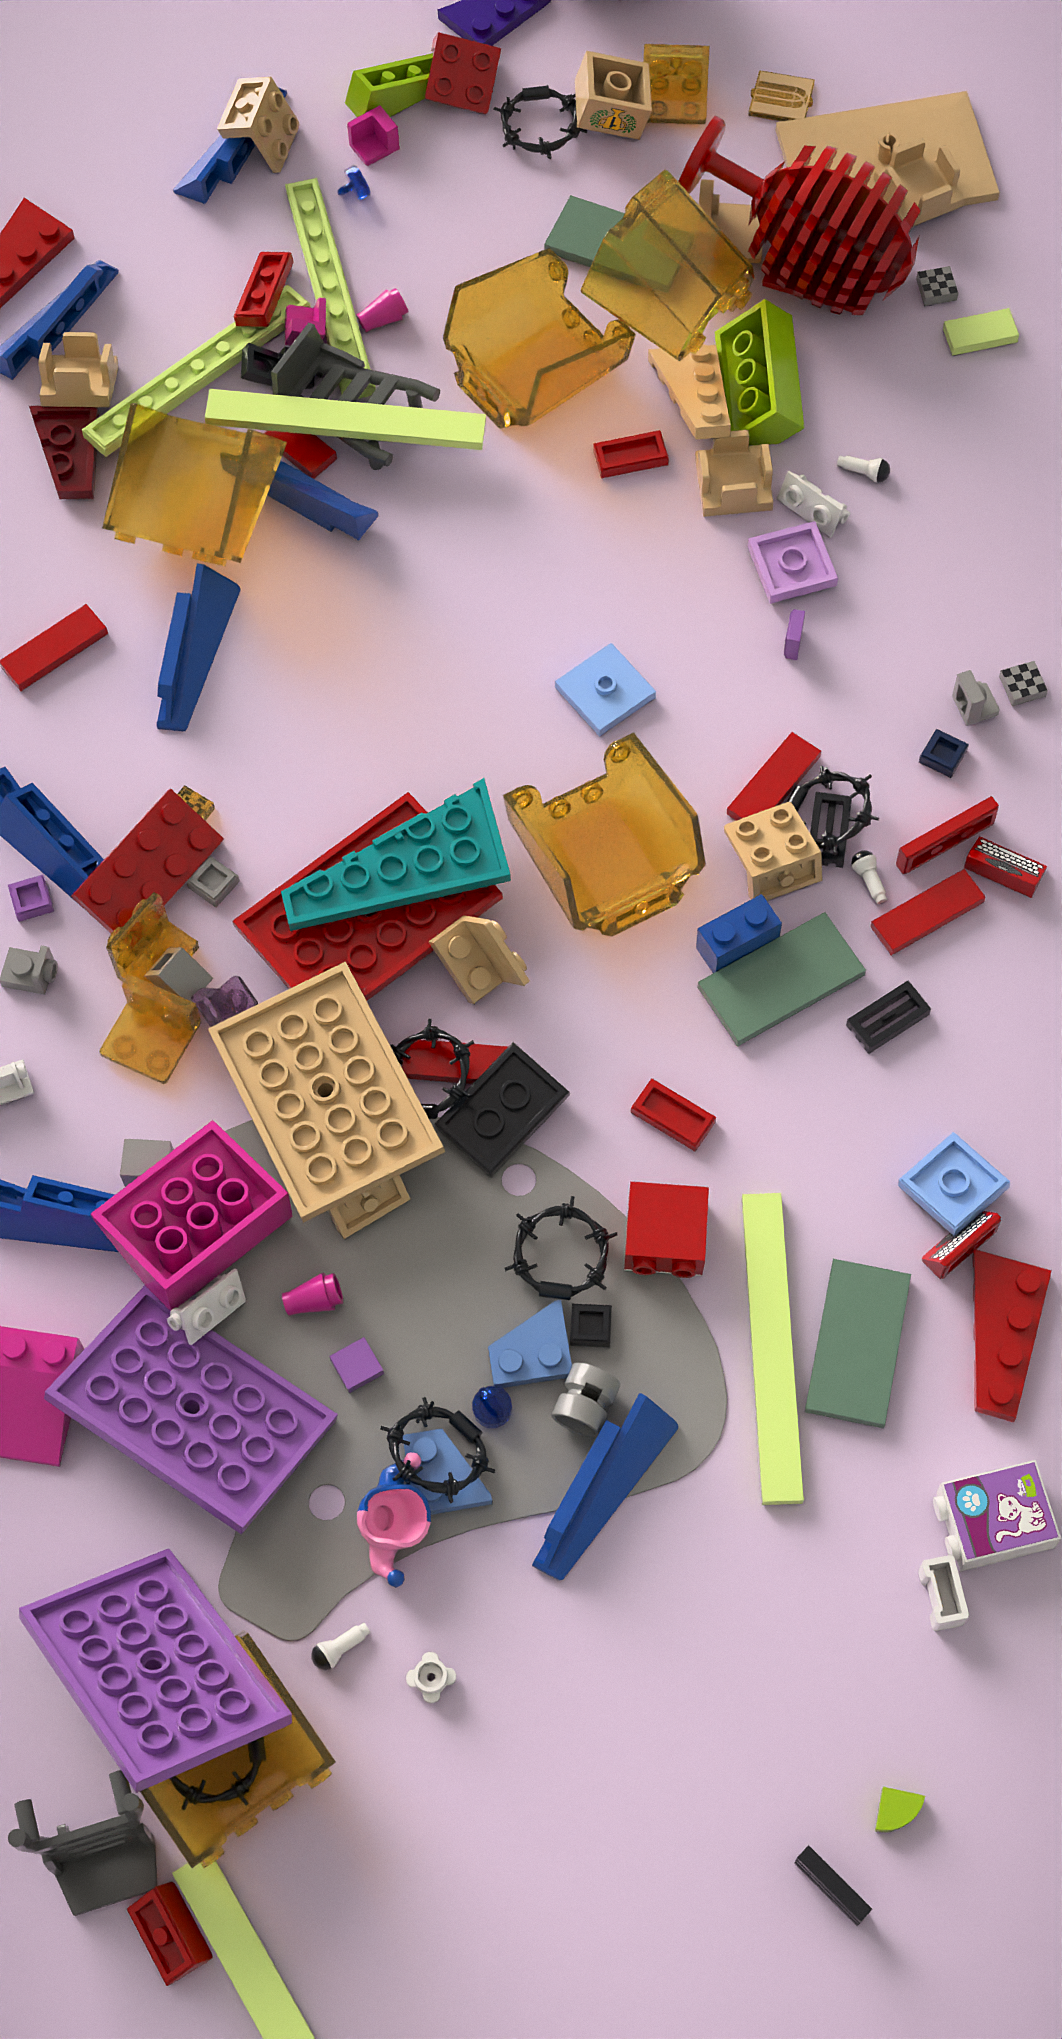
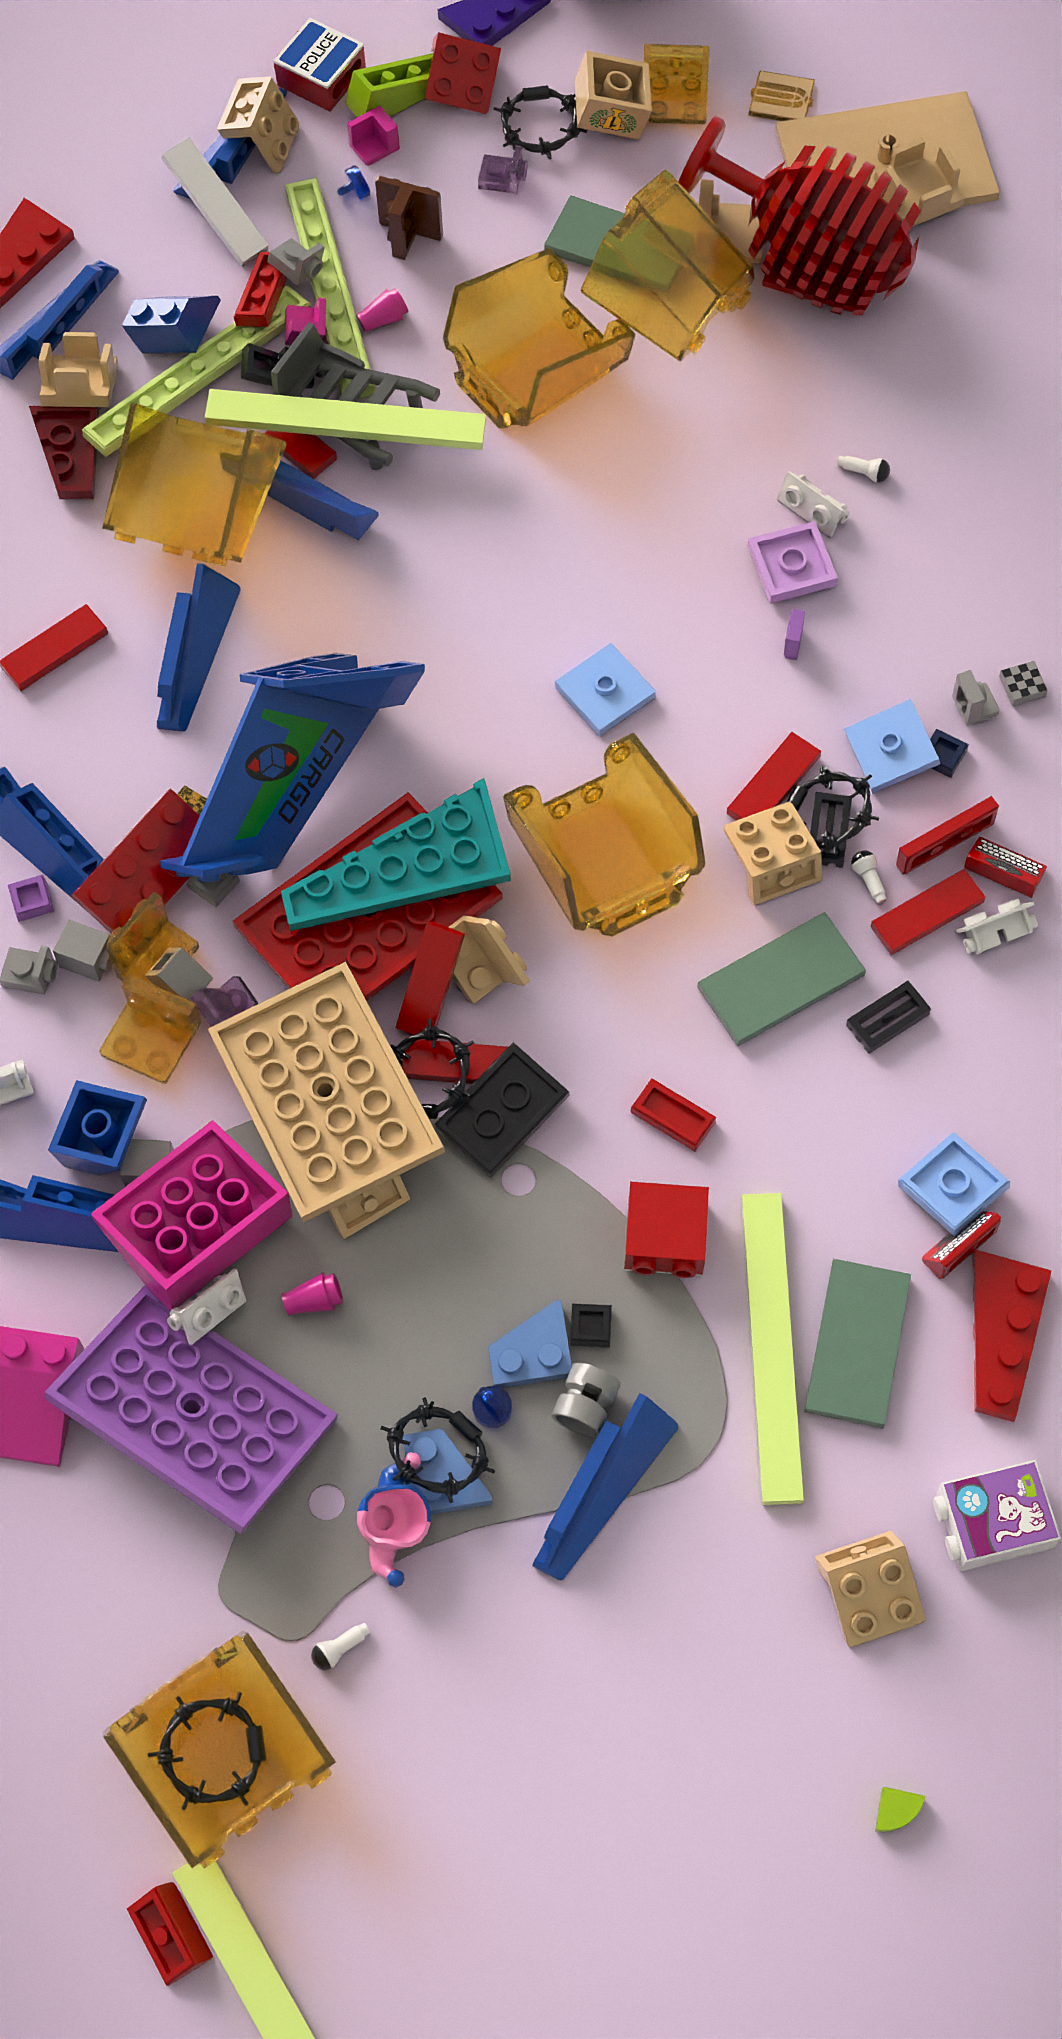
dark grey hand [8,1770,157,1916] -> none
medium lavender piece [19,1548,292,1793] -> none
medium lavender tile [329,1337,384,1393] -> none
white plate [406,1652,456,1703] -> none
black piece [504,1196,618,1300] -> none
red tile [593,430,669,478] -> none
tan wing [648,344,731,439] -> none
tan panel [695,430,773,517] -> none
blue piece [696,894,782,973] -> none
lime slope [715,299,804,446] -> none
black tile [794,1845,872,1926] -> none
light grey tile [916,266,958,306] -> none
white piece [918,1555,969,1631] -> none
yellowish green tile [943,308,1019,356] -> none
none -> blue slope [48,1080,147,1176]
none -> light grey brick [53,920,116,982]
none -> blue slope [122,295,221,353]
none -> blue piece [160,653,425,882]
none -> white tile [161,138,269,267]
none -> light grey bracket [267,238,325,285]
none -> piece [273,18,366,112]
none -> reddish brown bracket [375,176,443,260]
none -> red tile [395,921,465,1035]
none -> clear purple bracket [478,146,528,194]
none -> tan bracket [814,1531,925,1647]
none -> light blue plate [844,699,940,794]
none -> white hinge [955,898,1038,954]

